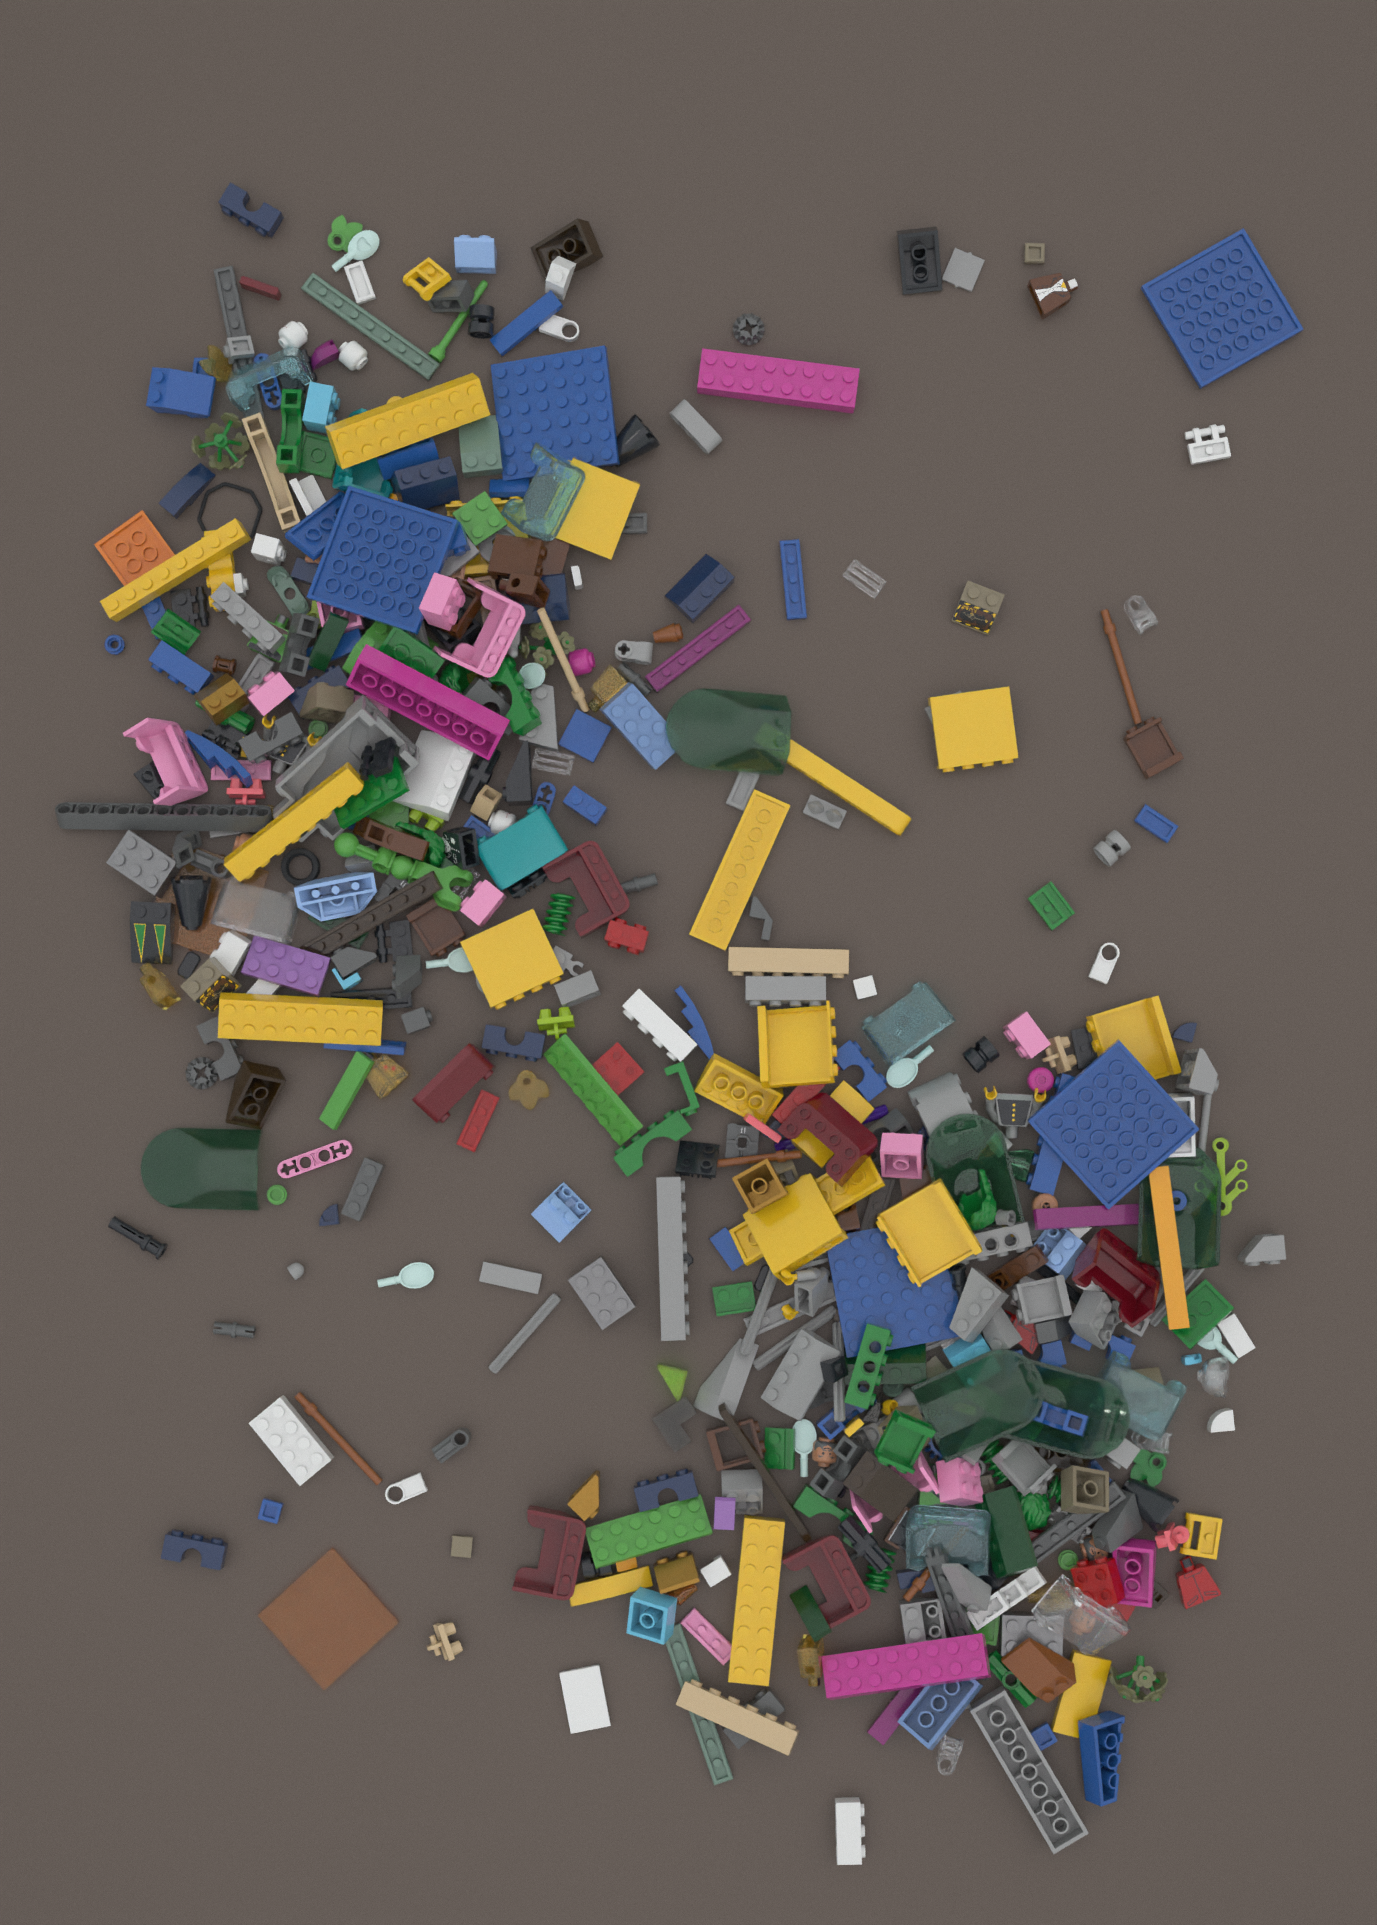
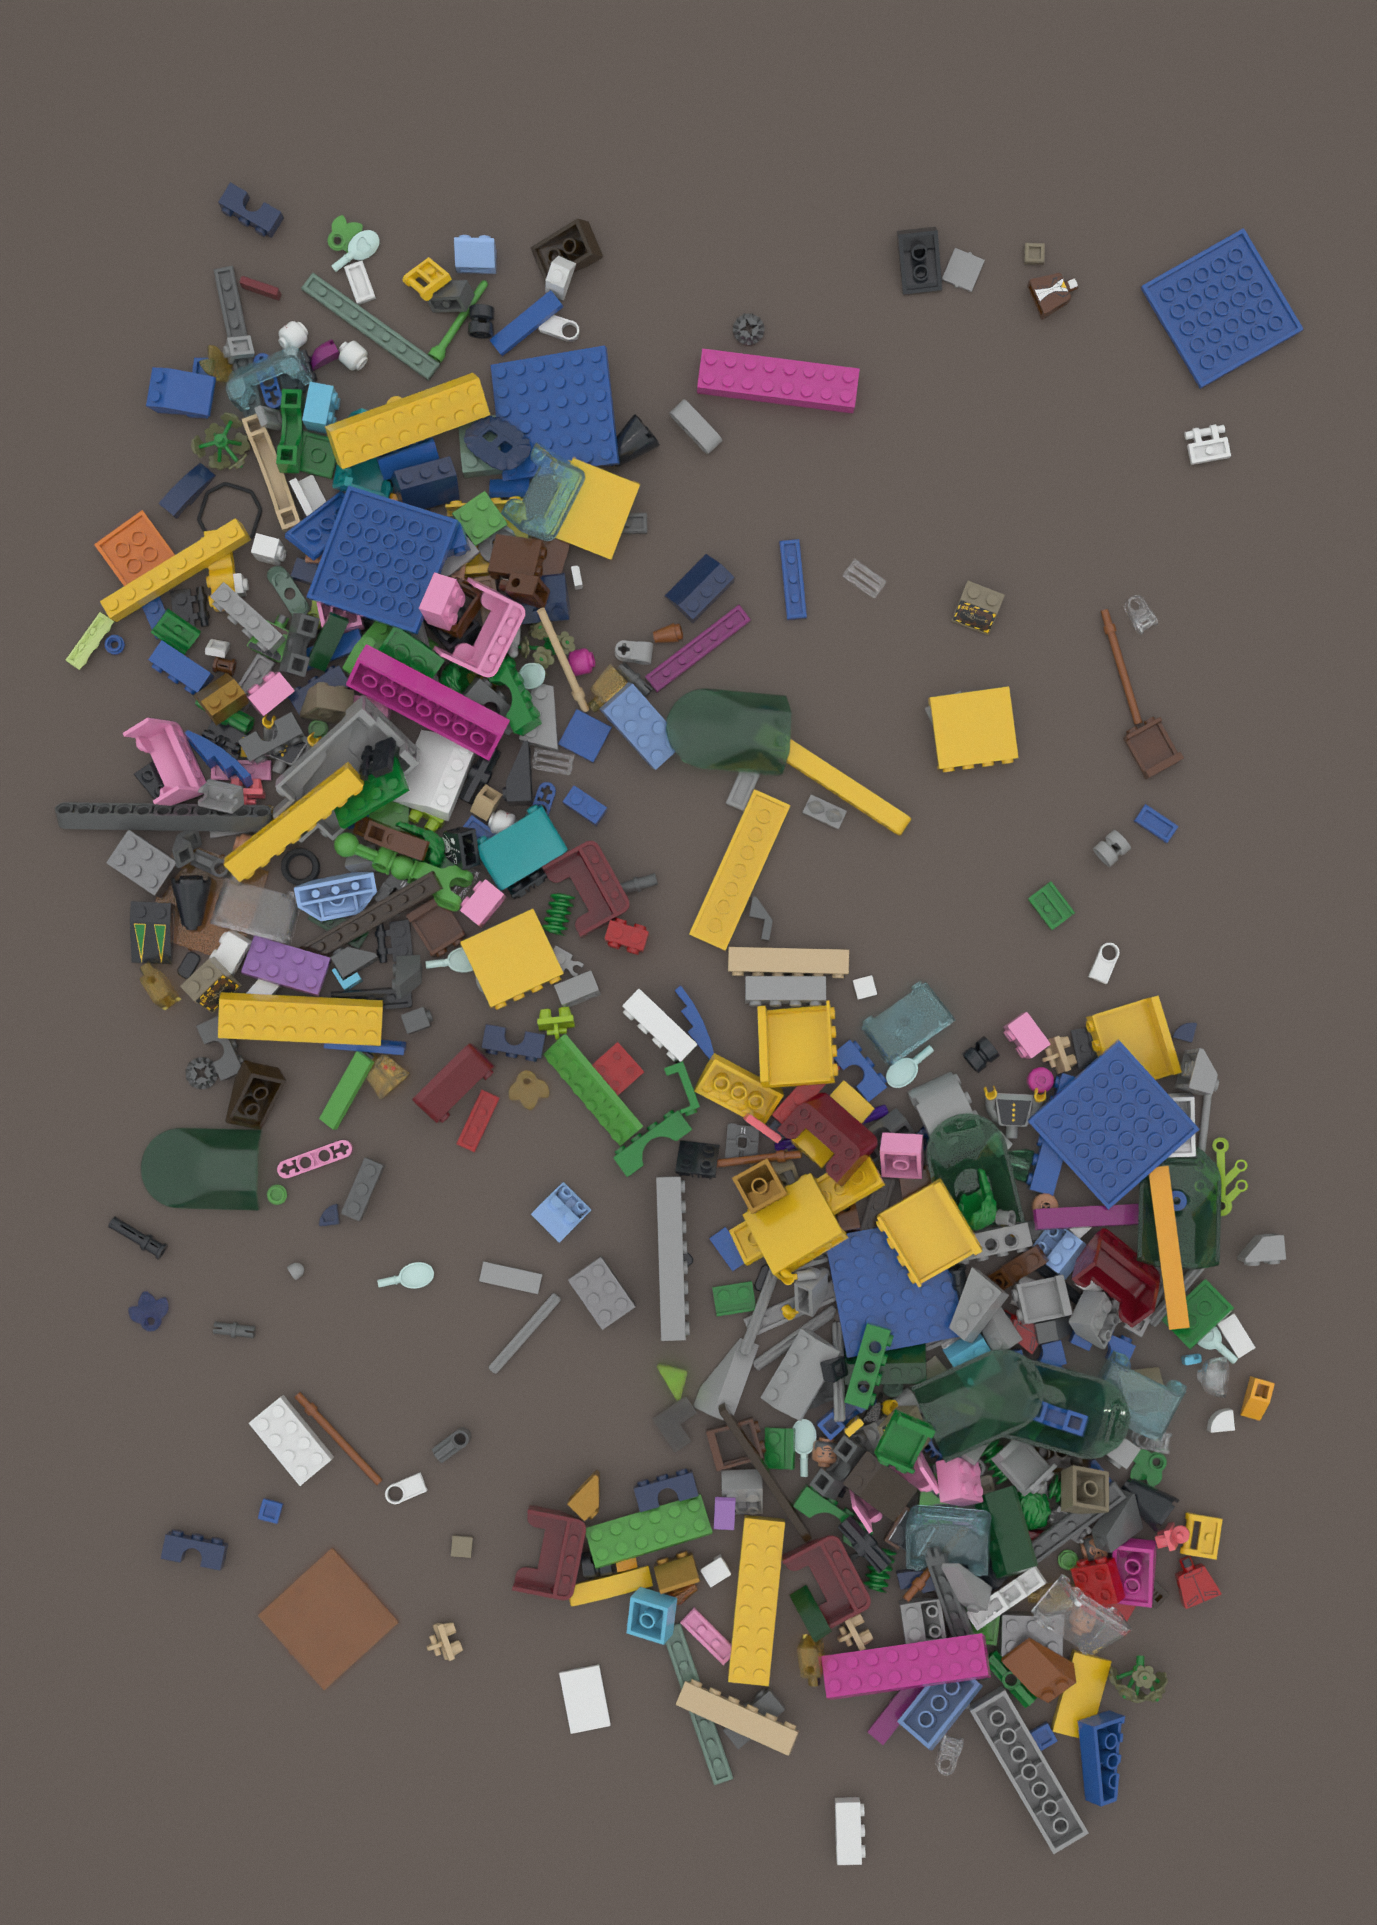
none -> yellowish green plate [66,612,114,670]
none -> clear blue plate [128,1291,168,1331]
none -> light grey hinge [198,779,244,813]
none -> white tile [205,639,230,658]
none -> light grey tile [254,405,282,431]
none -> dark blue piece [464,415,531,470]
none -> tan hips [837,1613,873,1651]
none -> light orange slope [1240,1376,1275,1421]

